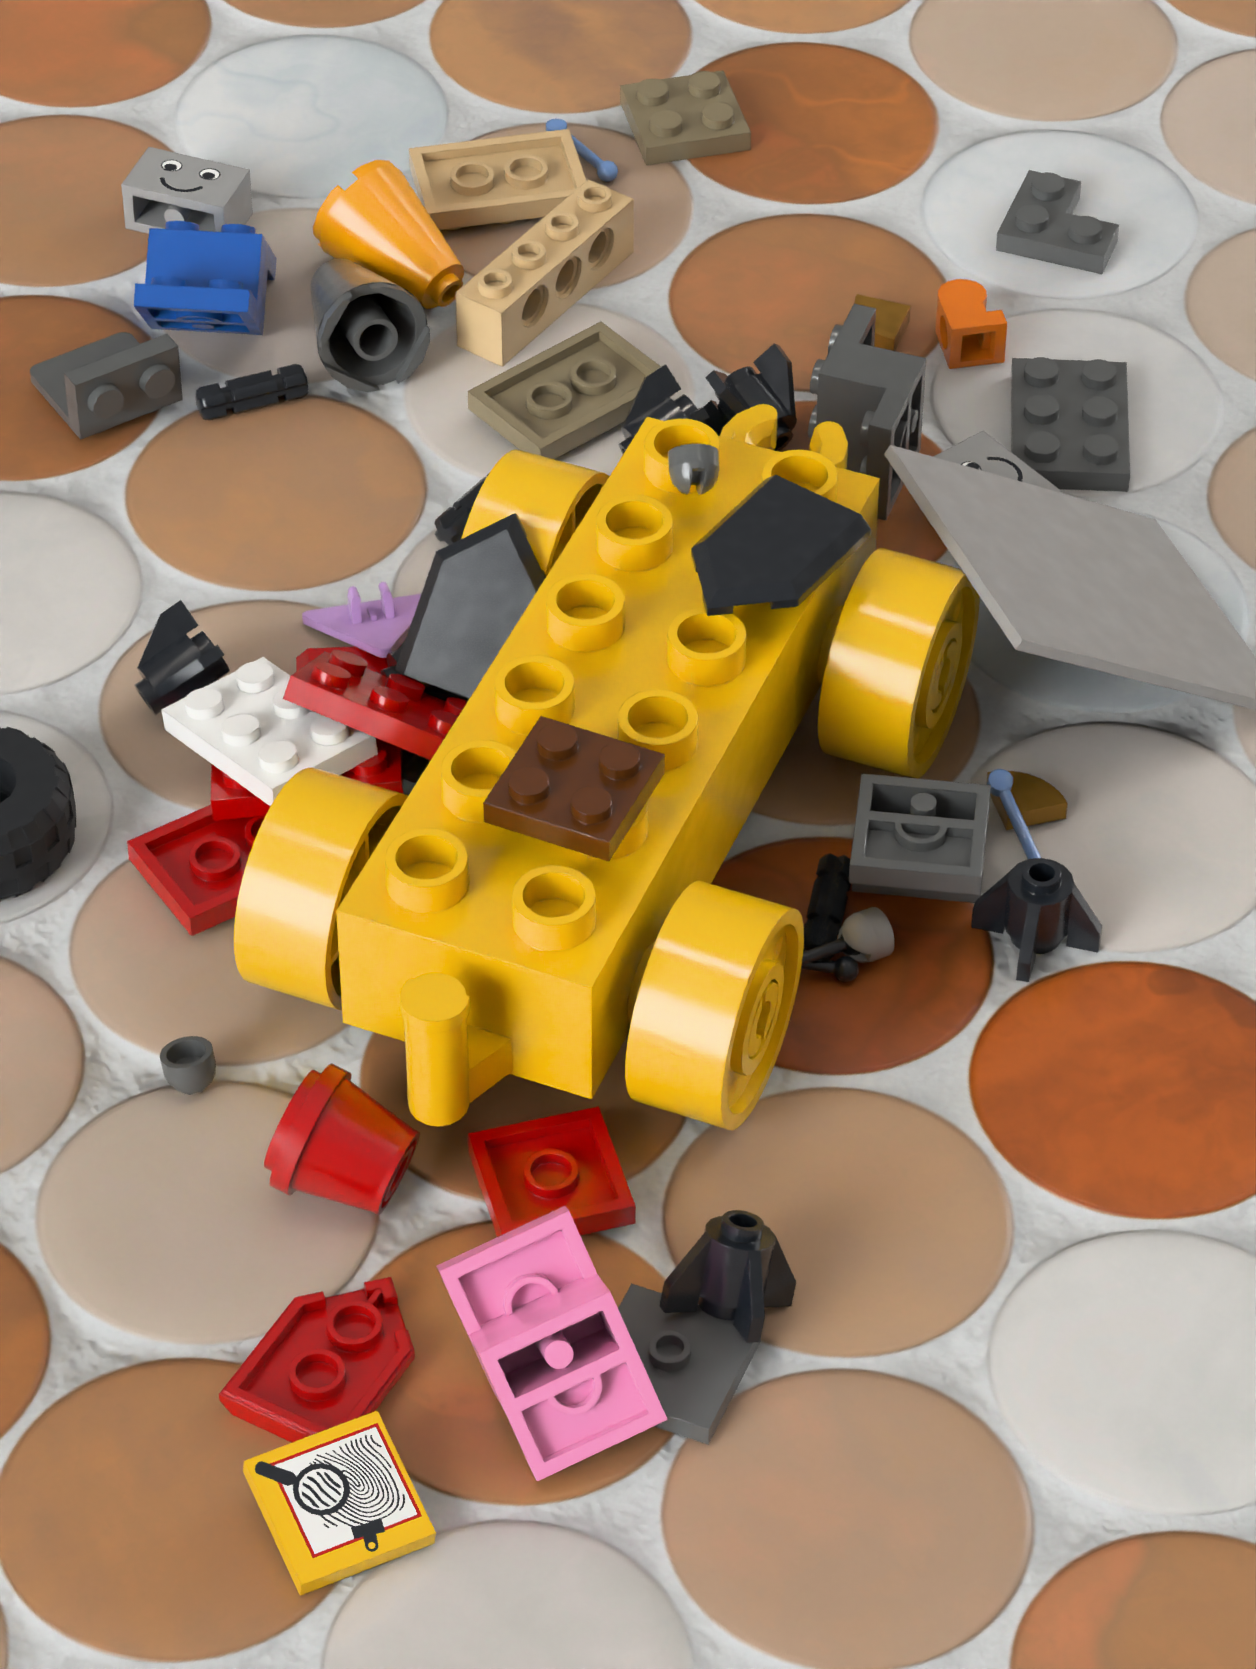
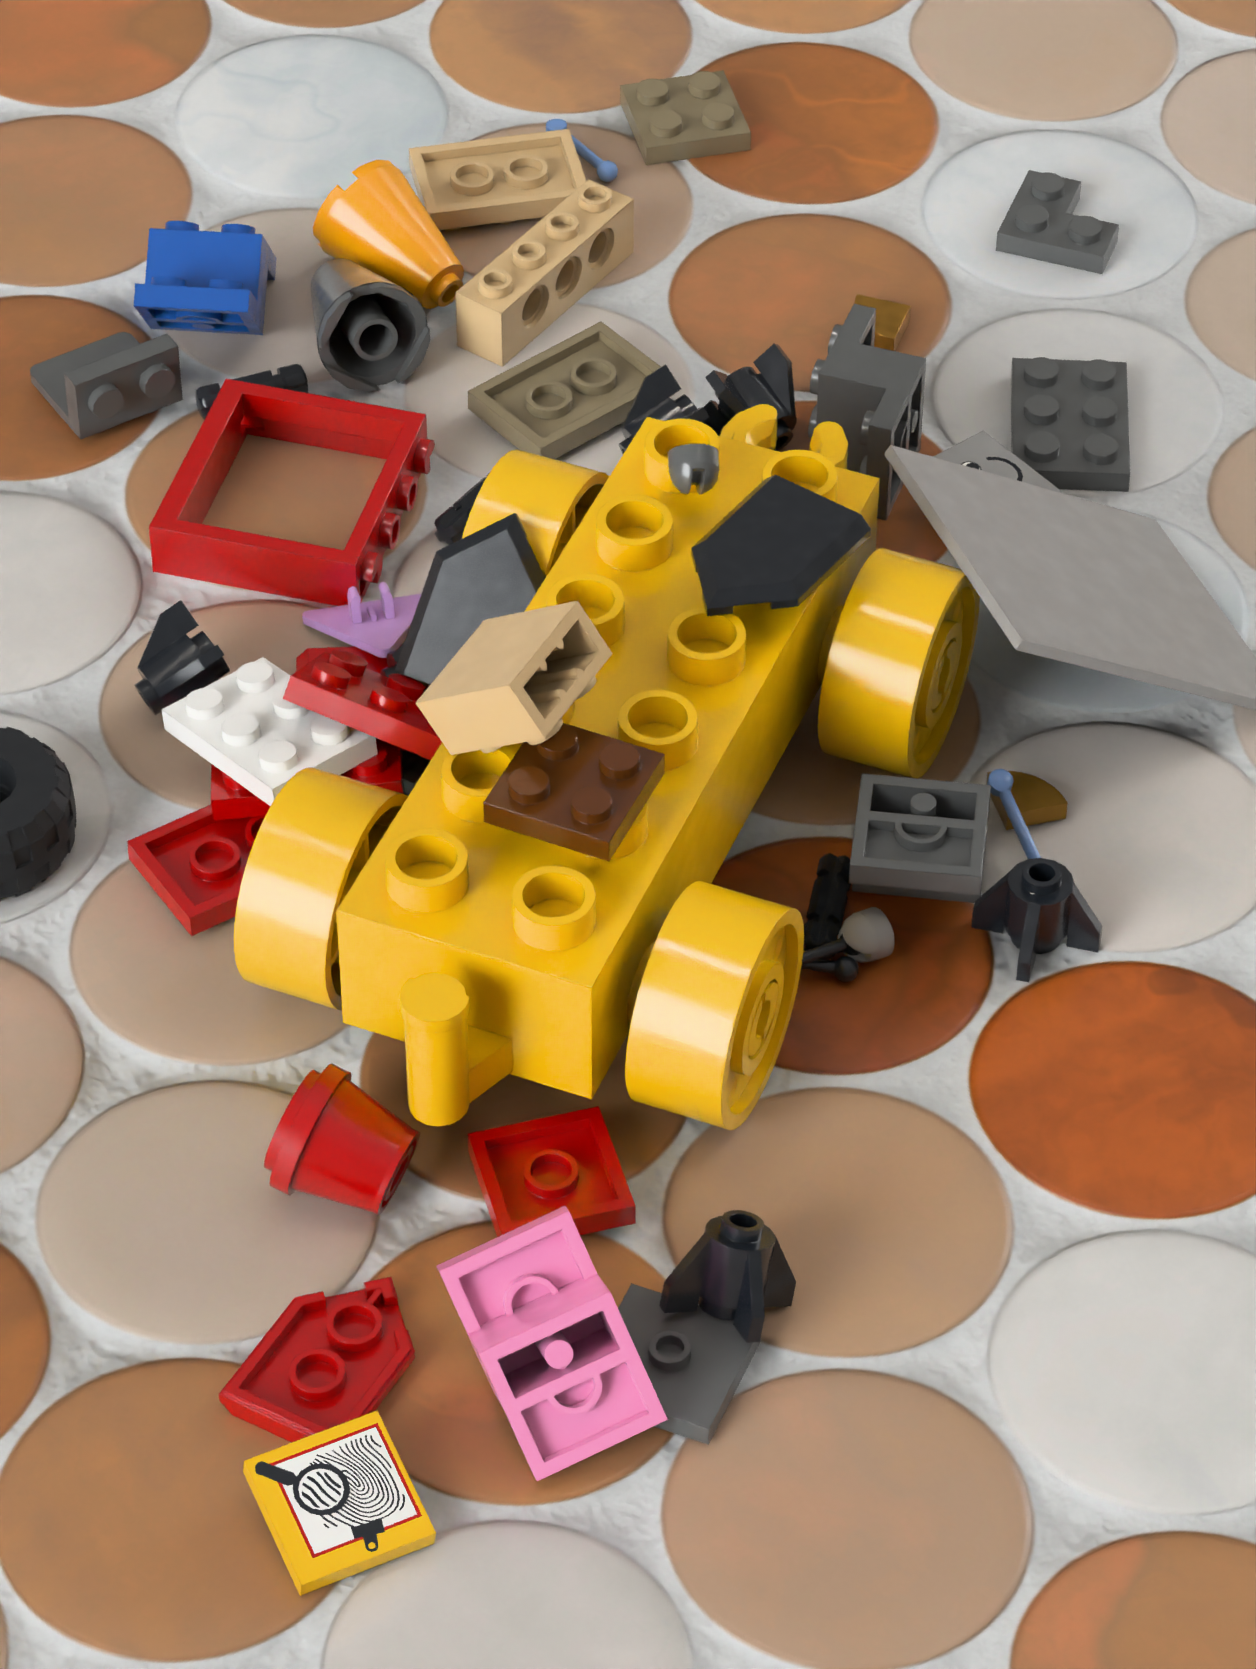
light grey brick [121,147,253,234] -> none
dark grey hinge [160,1036,216,1095] -> none
orange leg [935,279,1007,369] -> none
none -> red window [149,379,435,606]
none -> tan brick [416,601,613,755]

